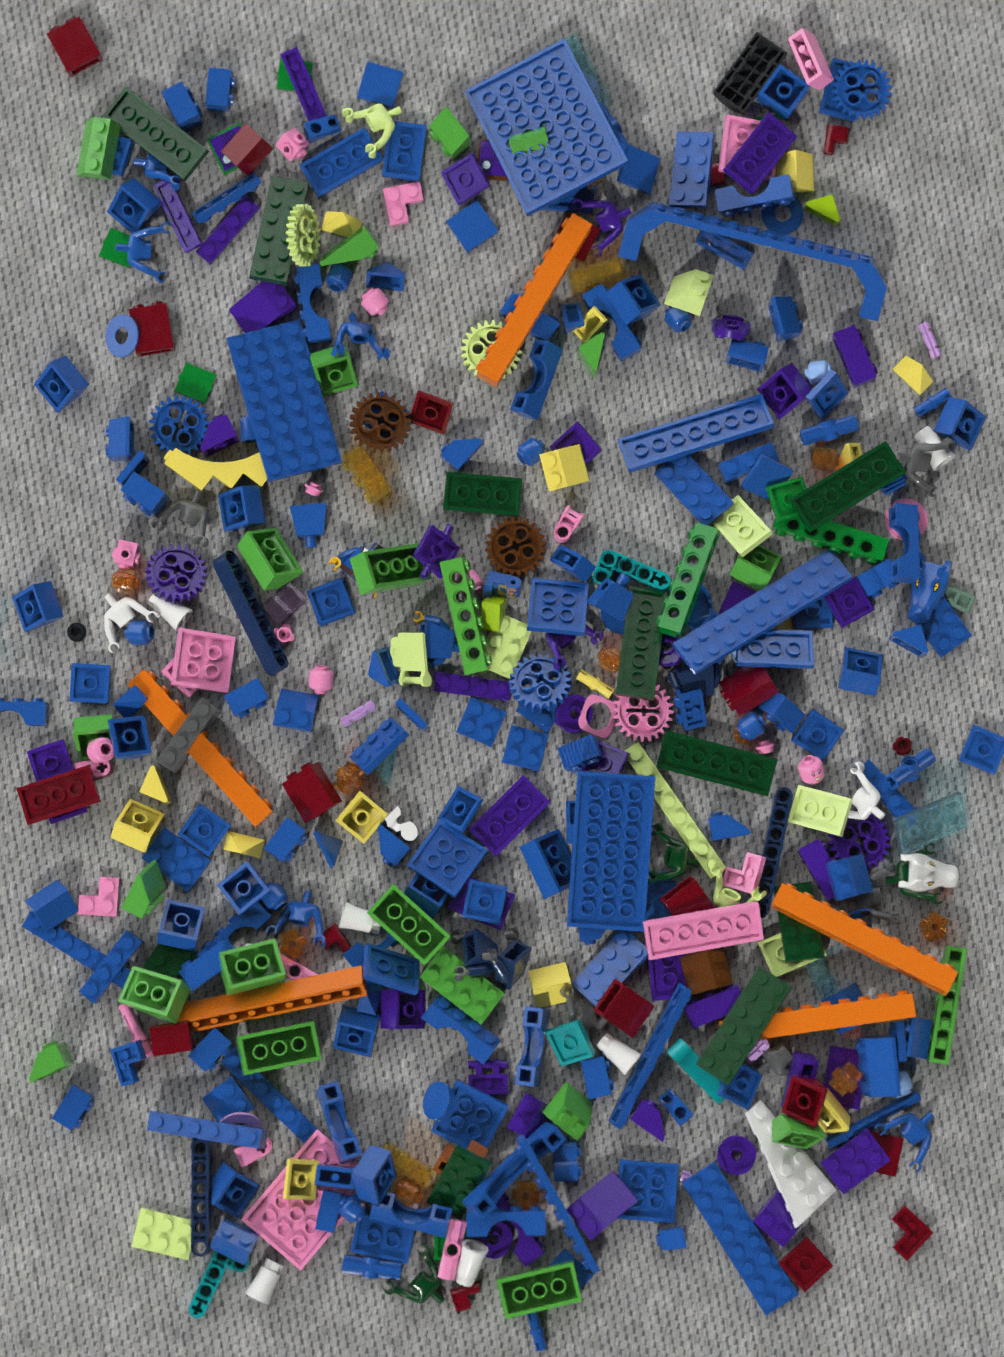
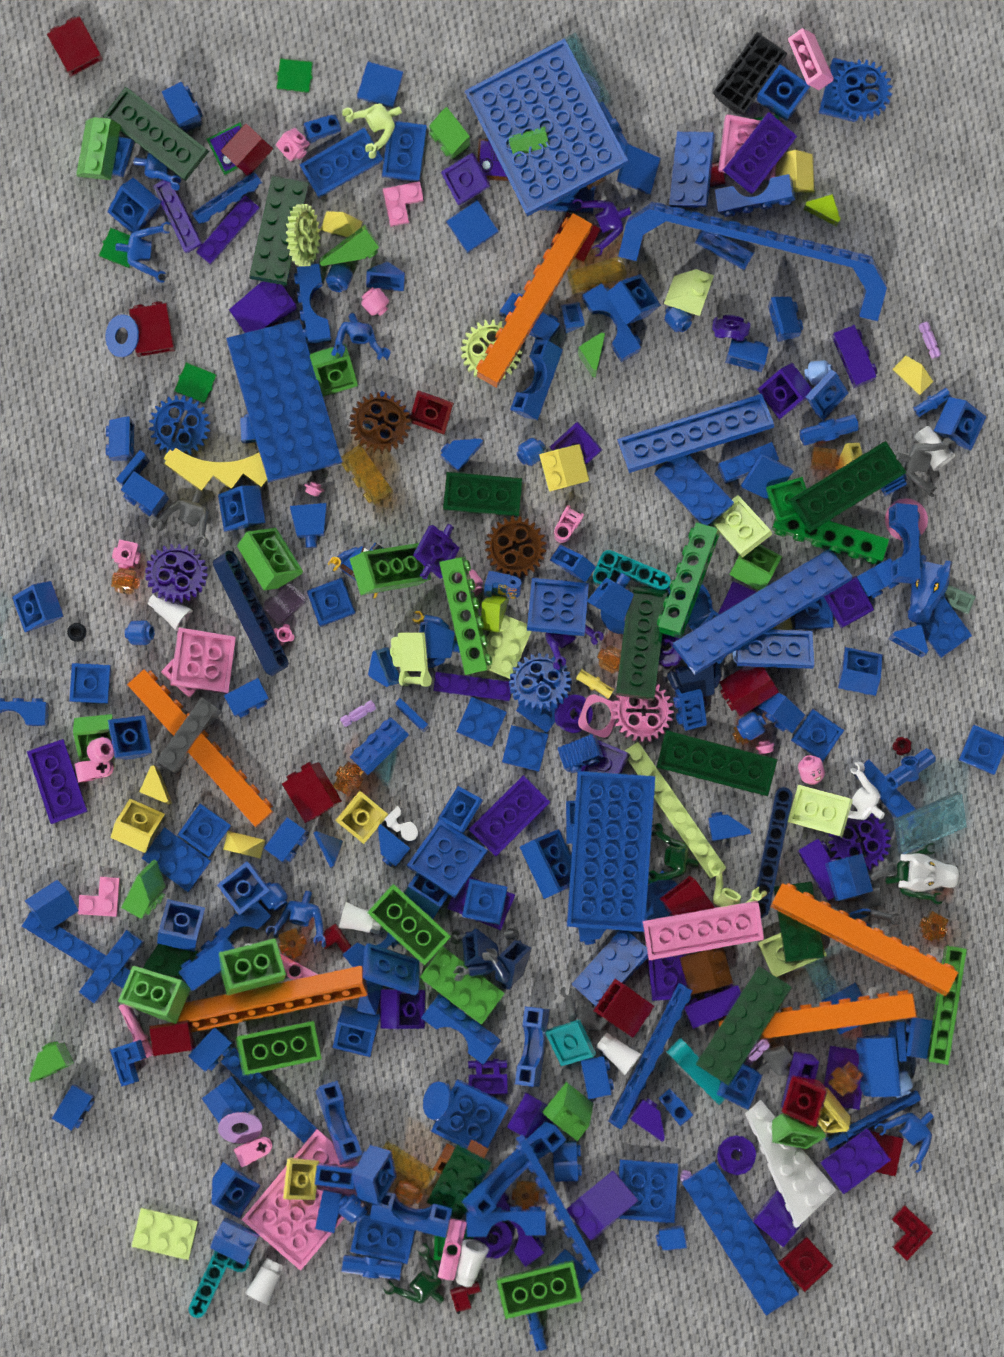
dark red plate [16,765,101,825] -> none
blue slope [34,355,89,413] -> none
white piece [104,593,160,653] -> none
blue slope [113,685,148,718] -> none
blue arch [147,1111,268,1149] -> none
dark blue beam [191,1138,212,1257] -> none
dark purple slope [201,414,240,458] -> none
blue brick [205,68,236,111] -> none
blue slope [273,688,319,733] -> none
dark purple plate [280,47,327,121] -> none
bright pink head [308,665,334,694] -> none
light yellow slope [528,962,575,1008] -> none
light yellow slope [573,306,607,343] -> none
bright pink plate [723,852,766,894] -> none
blue gear [761,197,804,234] -> none
dark red piece [823,125,851,155] -> none

